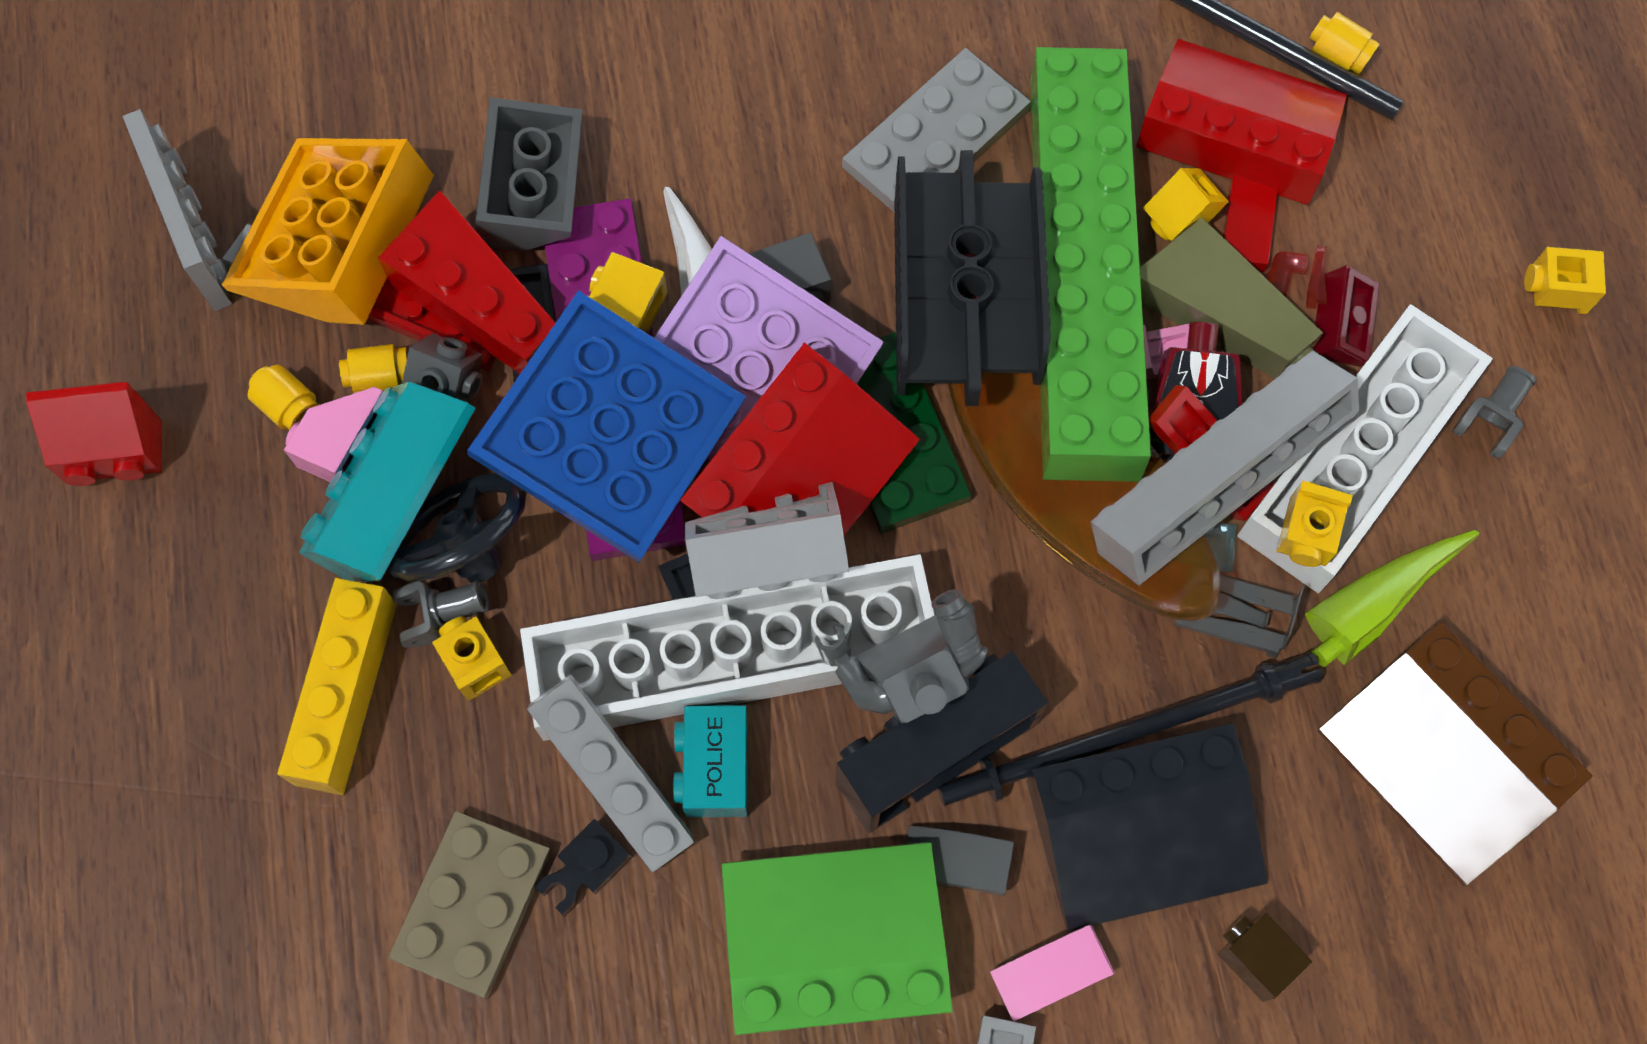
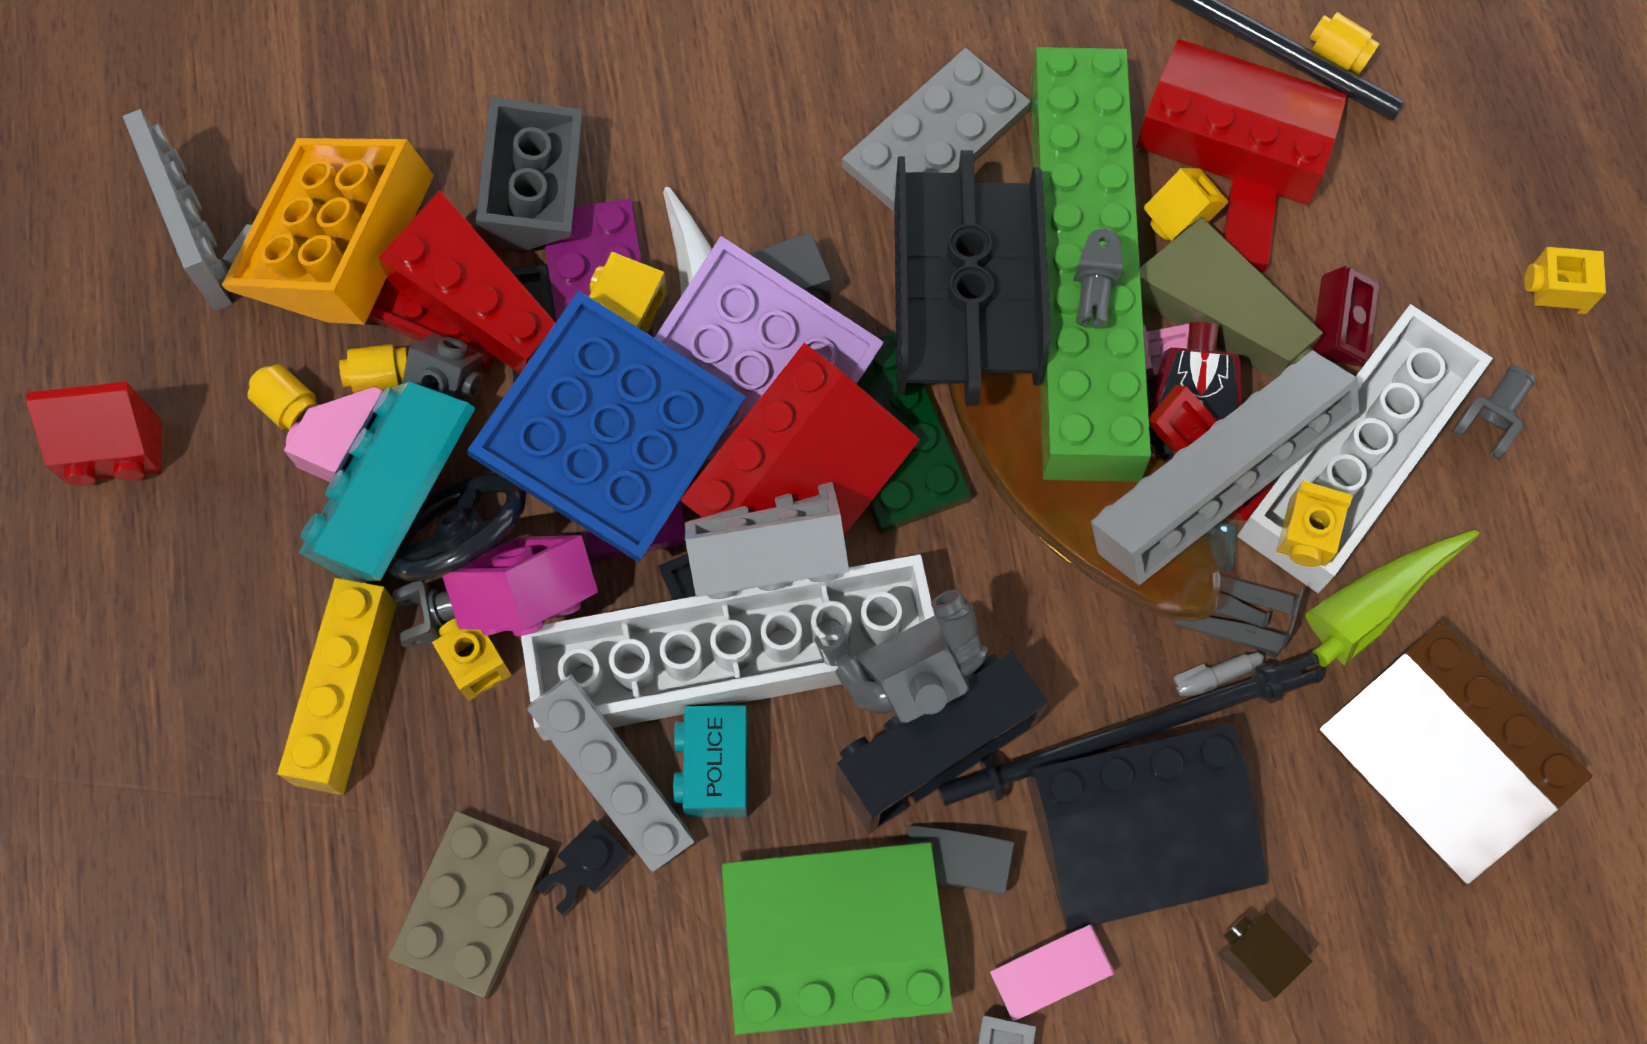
clear red piece [1264,245,1327,309] -> none
none -> dark pink brick [442,535,598,636]
none -> dark grey piece [1073,228,1123,328]
none -> light grey piece [1173,652,1264,696]

